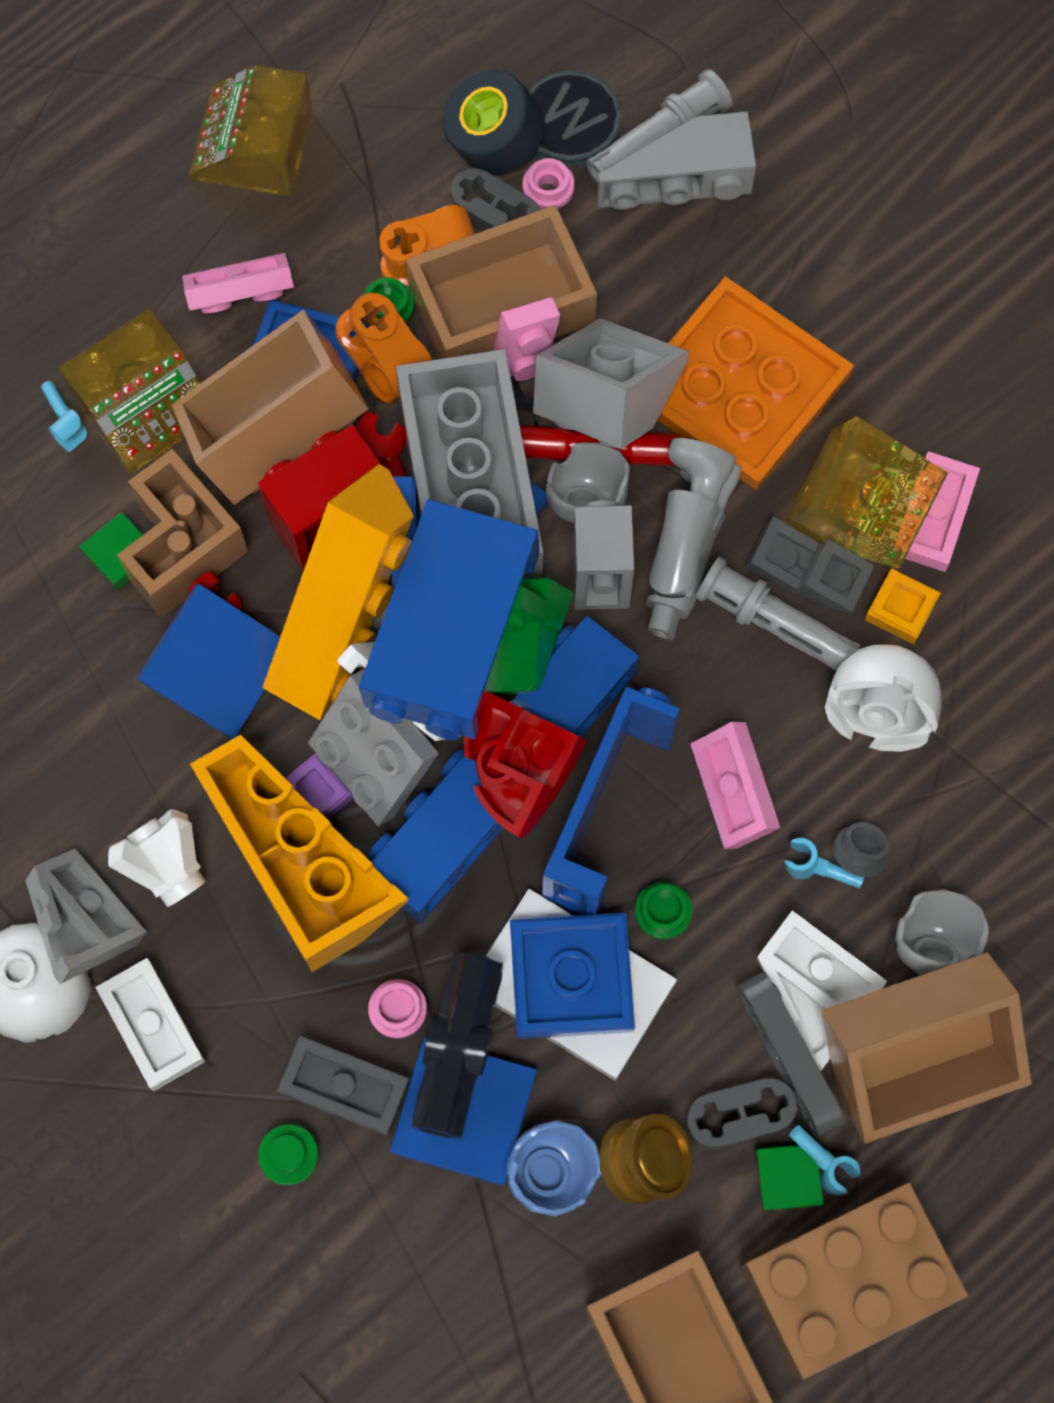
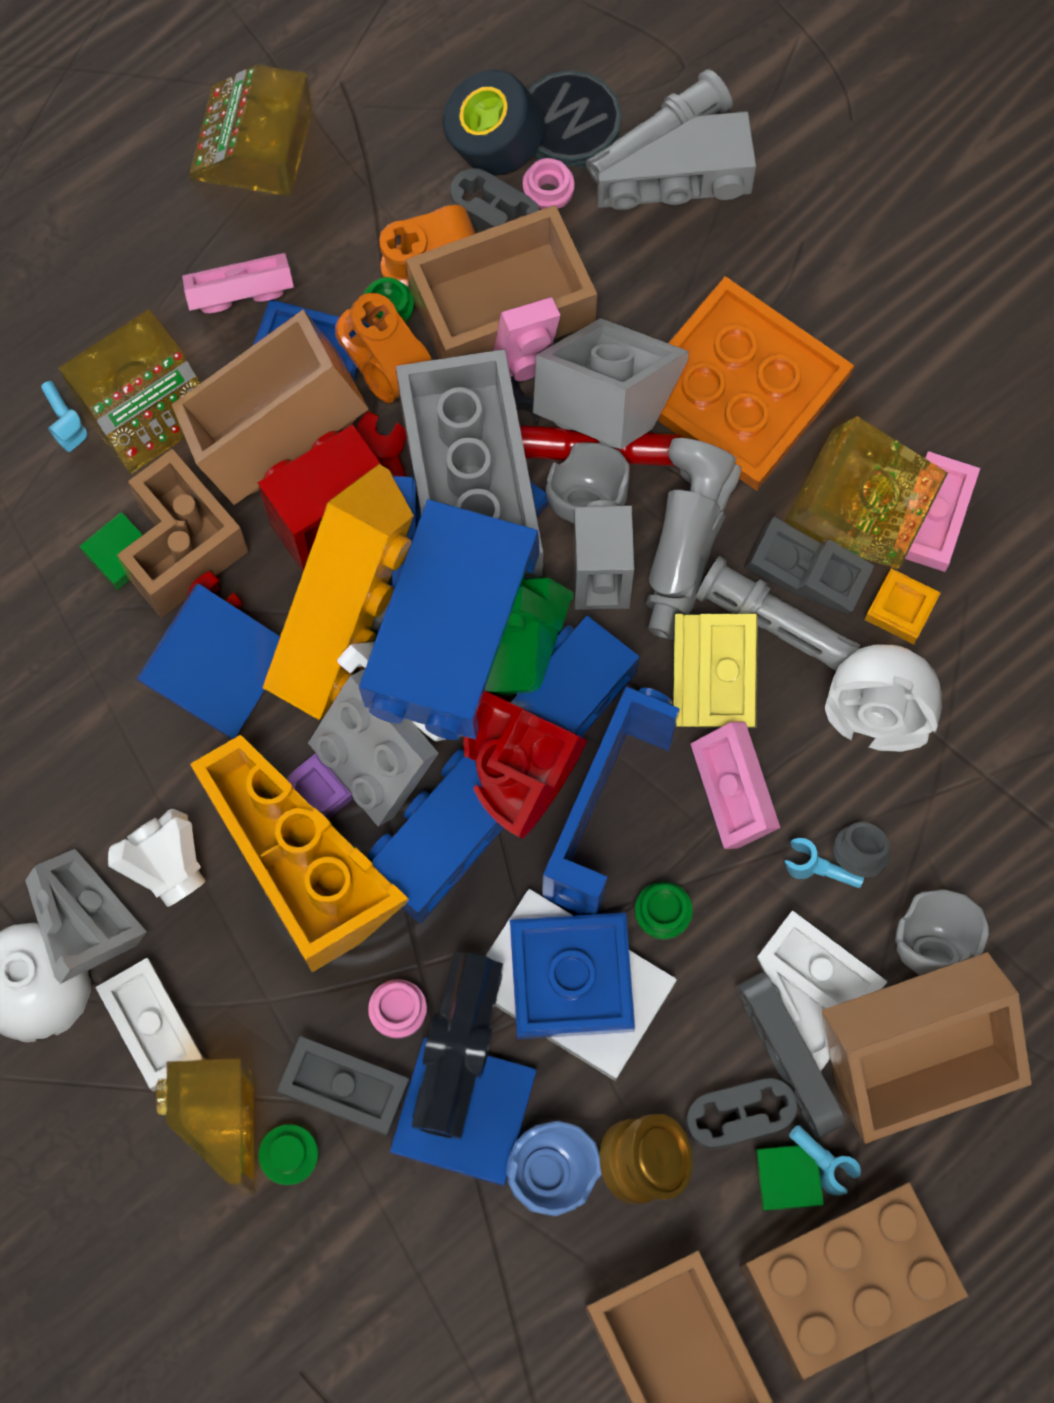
none -> clear yellow slope [156,1058,256,1195]
none -> light yellow plate [673,614,758,728]

